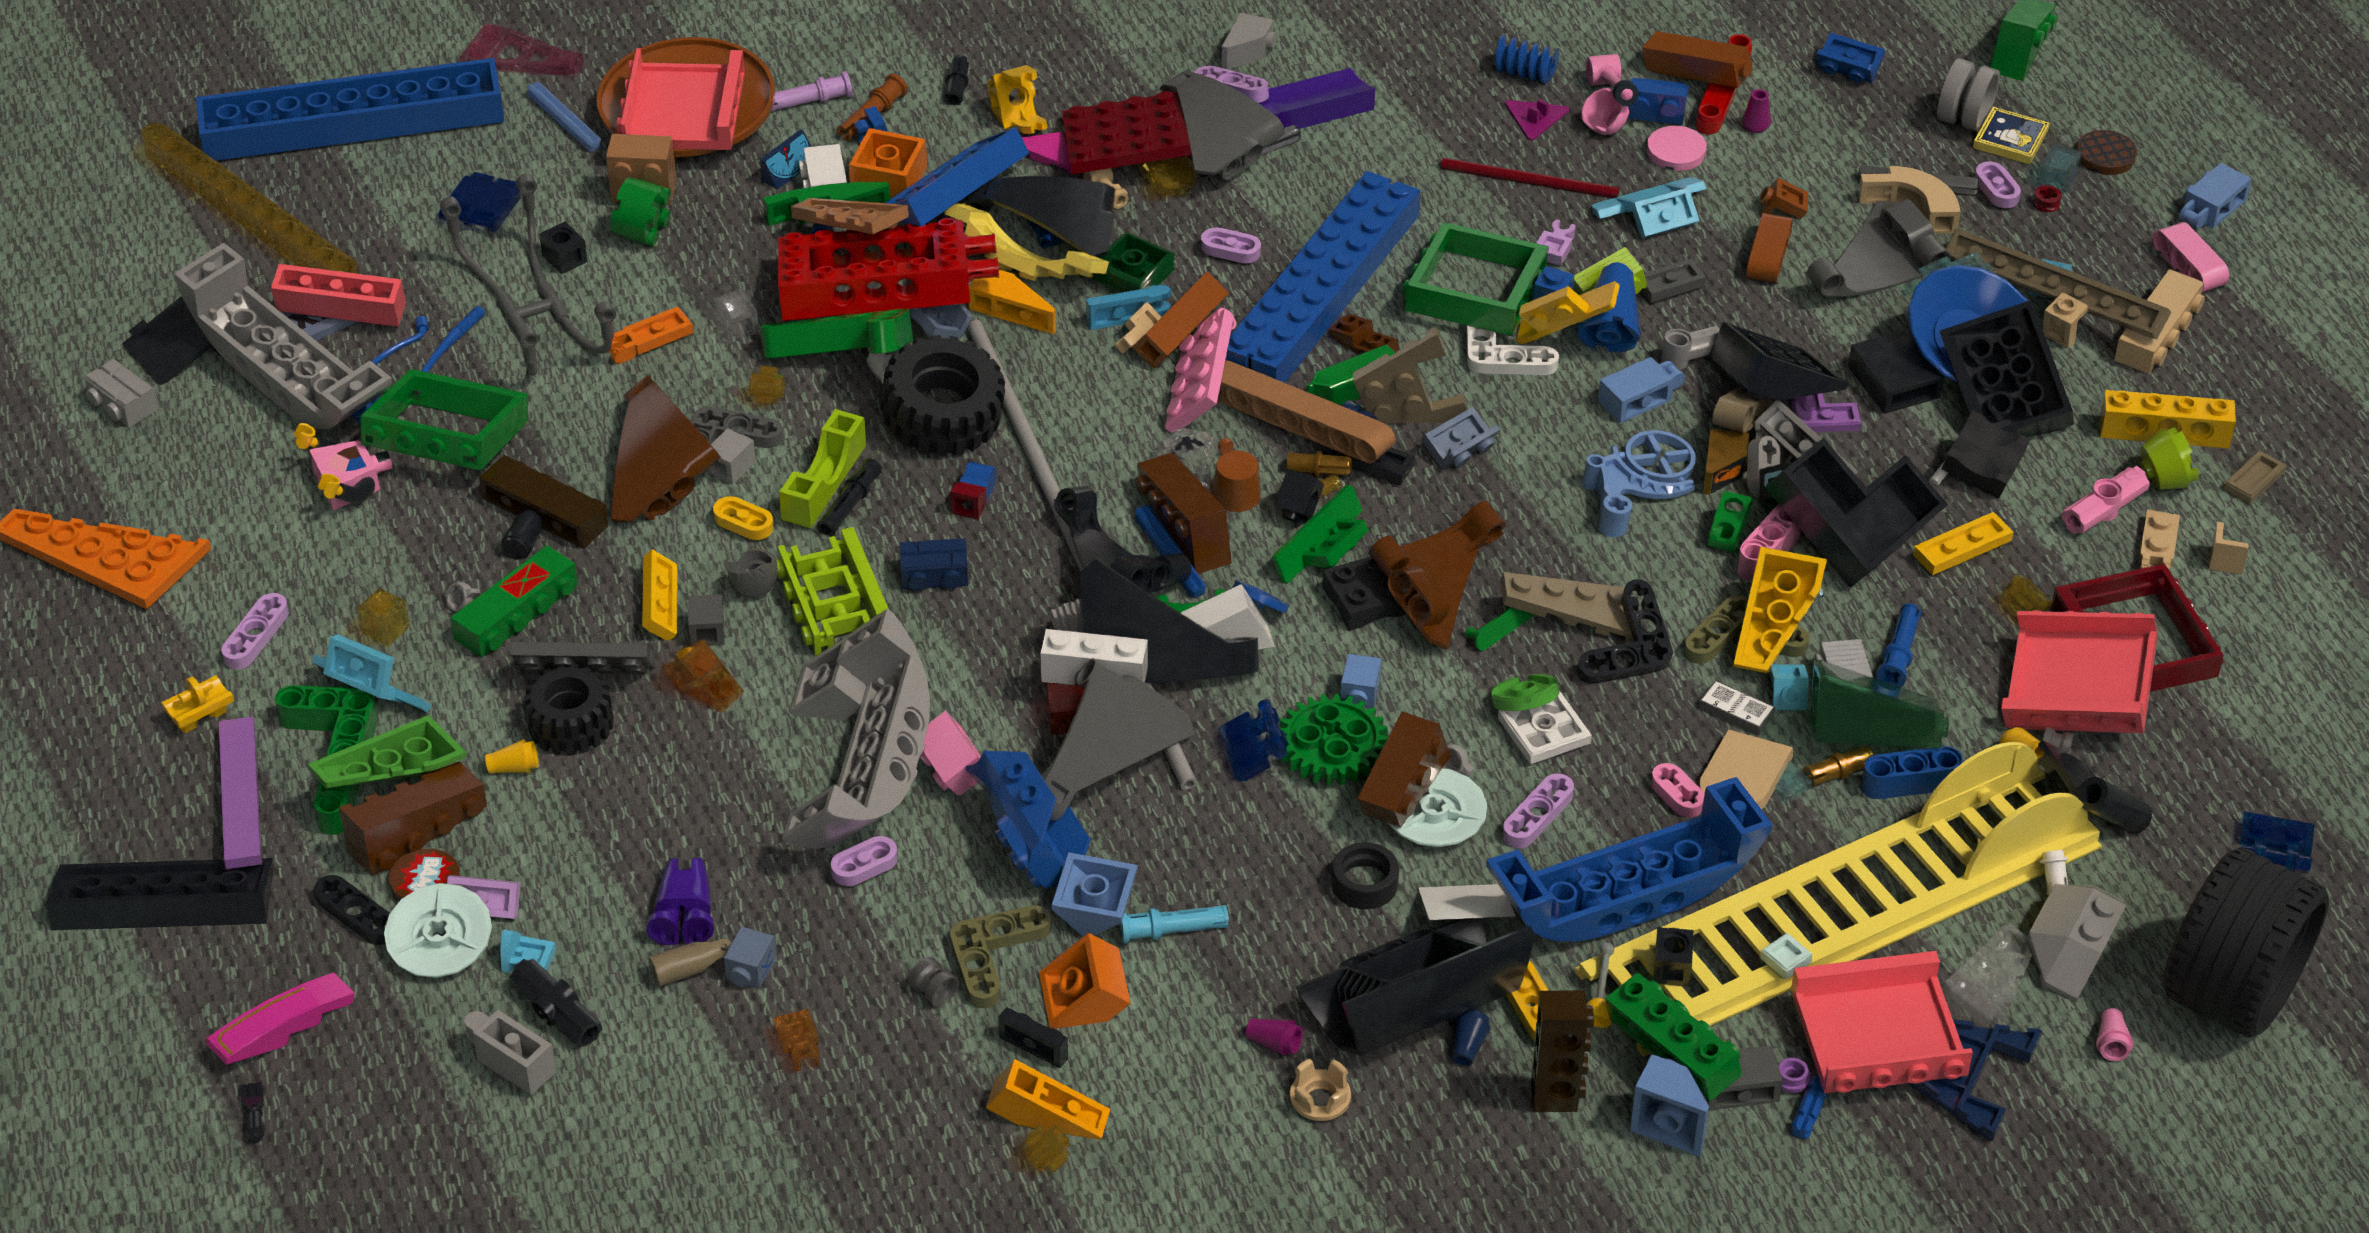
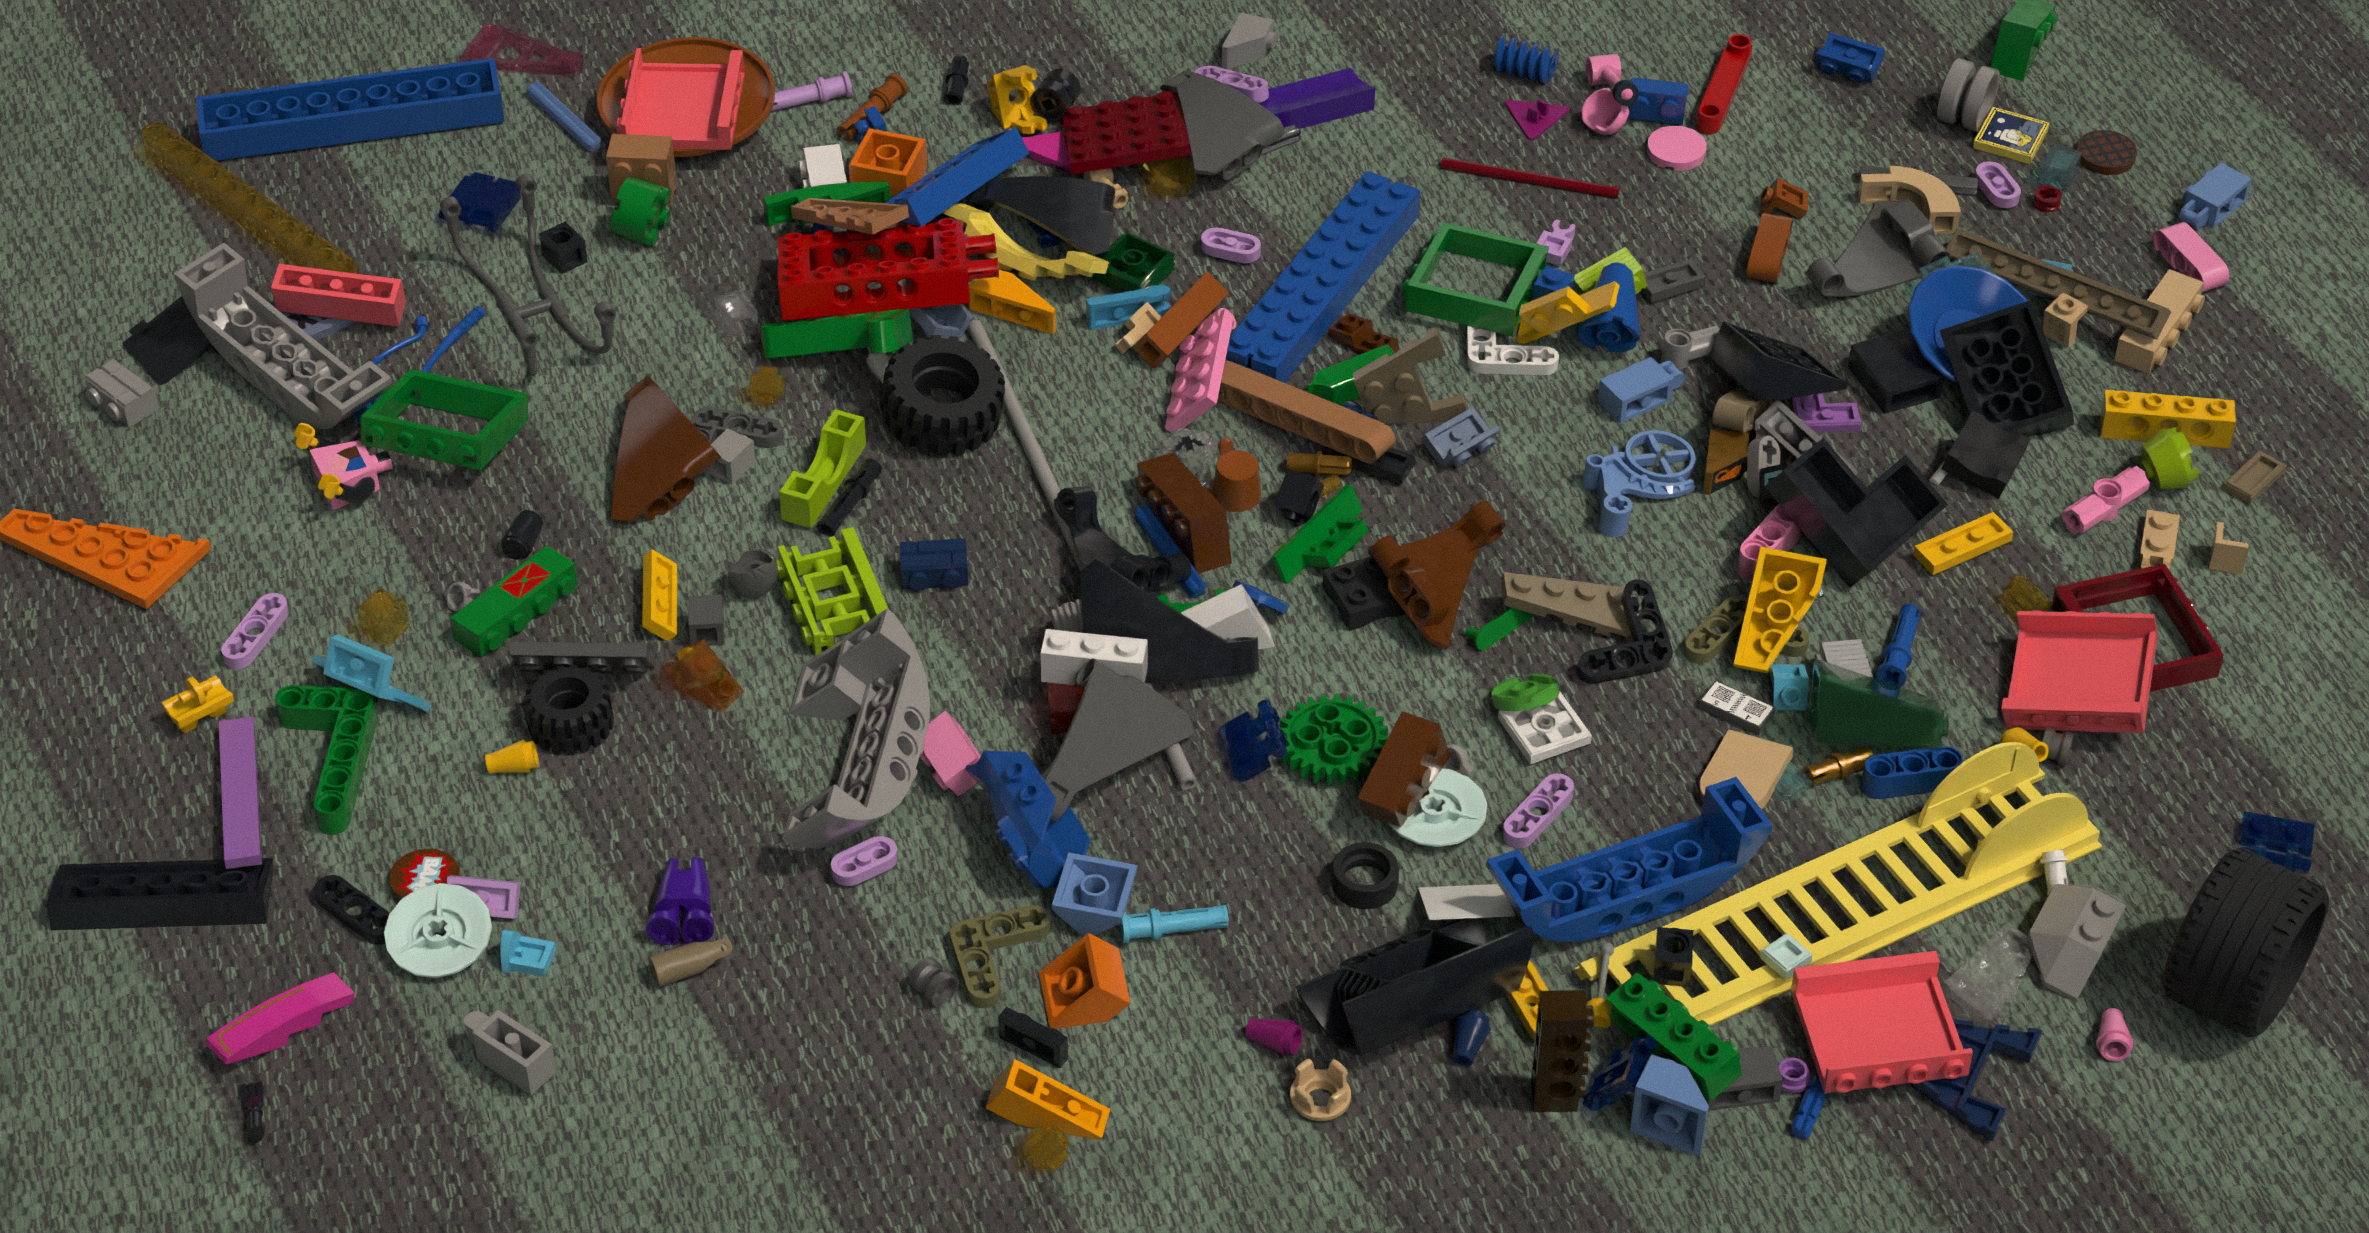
bright green wedge [308,715,466,788] -> none
reddish brown wedge [339,761,487,876] -> none
dark brown brick [479,455,608,549] -> none
black piece [509,959,603,1048] -> none
orange hinge [602,307,694,364] -> none
yellow plate [713,496,774,540] -> none
sand blue brick [724,927,777,989] -> none
slope [760,130,811,189] -> none
clear orange plate [773,1009,820,1071] -> none
leg [950,461,997,520] -> none
medium blue brick [1341,654,1382,709] -> none
medium azure plate [1592,177,1706,239] -> none
dark orange brick [1642,31,1752,88] -> none
bright pink beam [1651,763,1704,818] -> none
green leg [1708,490,1752,553] -> none
magenta cone [1742,89,1771,133] -> none
black door [2038,740,2152,834] -> none
none -> black wheel [1030,68,1081,122]
none -> clear blue plate [1582,1036,1656,1111]

